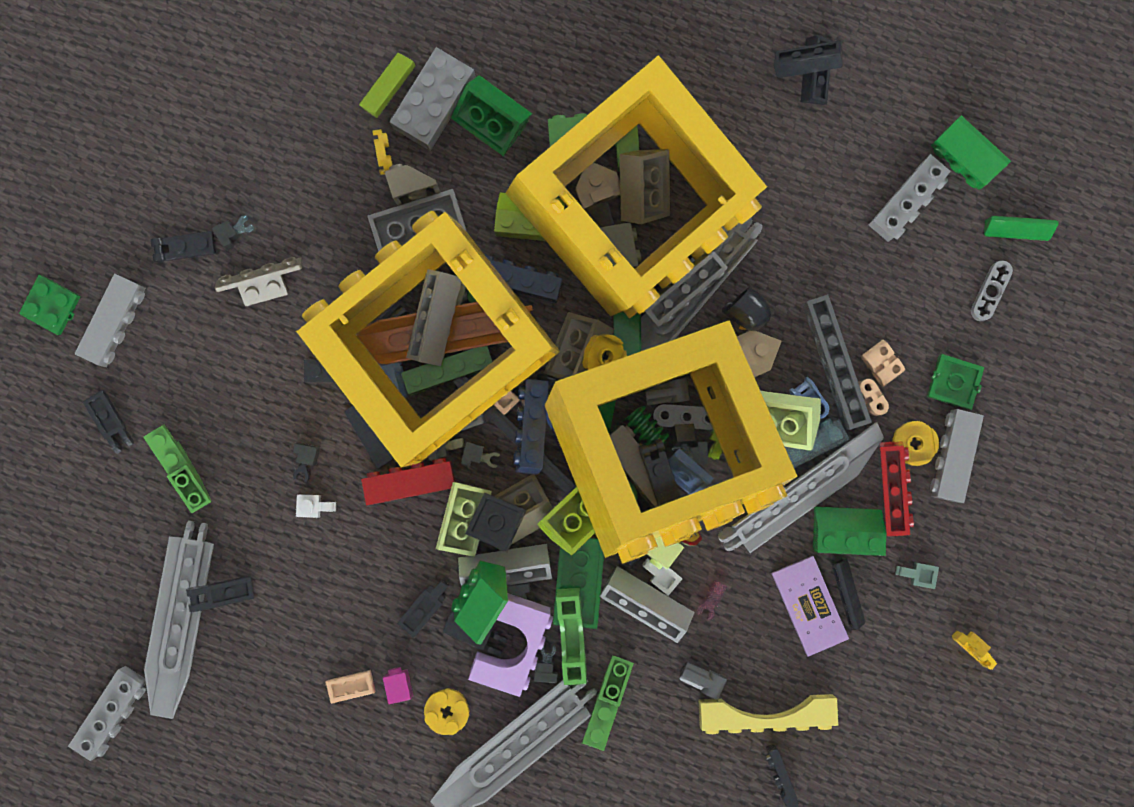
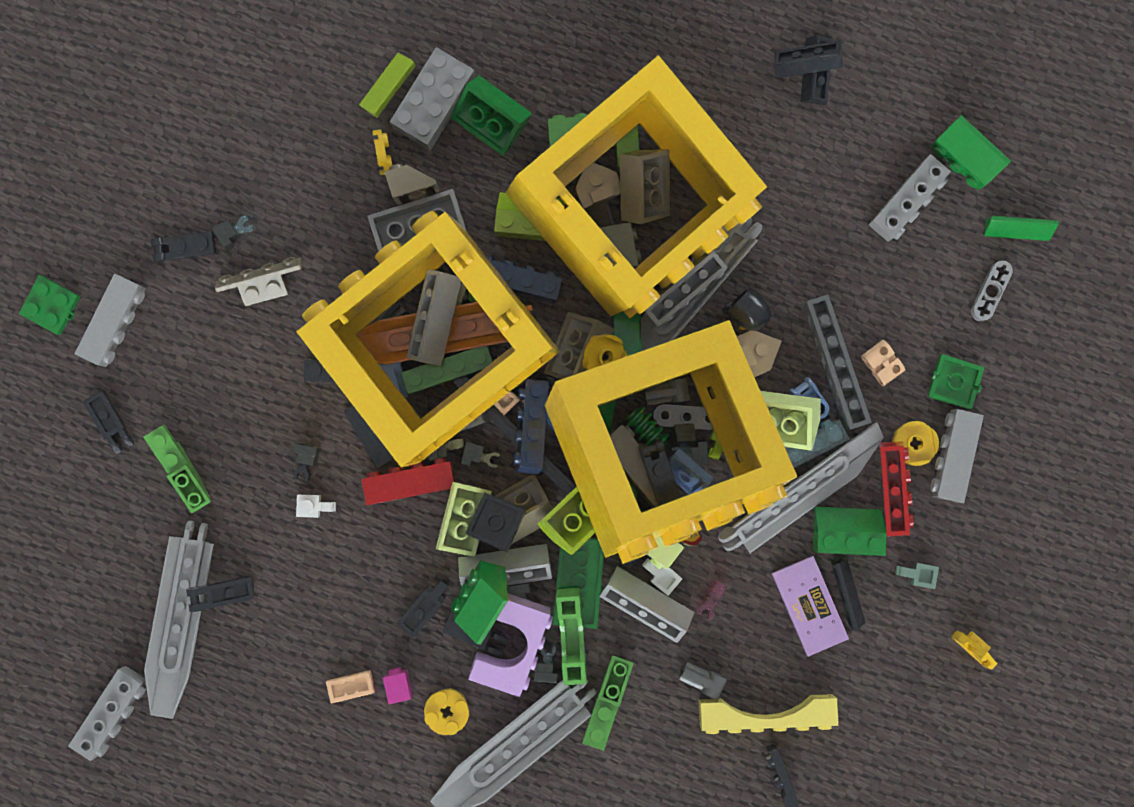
light nougat piece [858,379,889,416] -> none

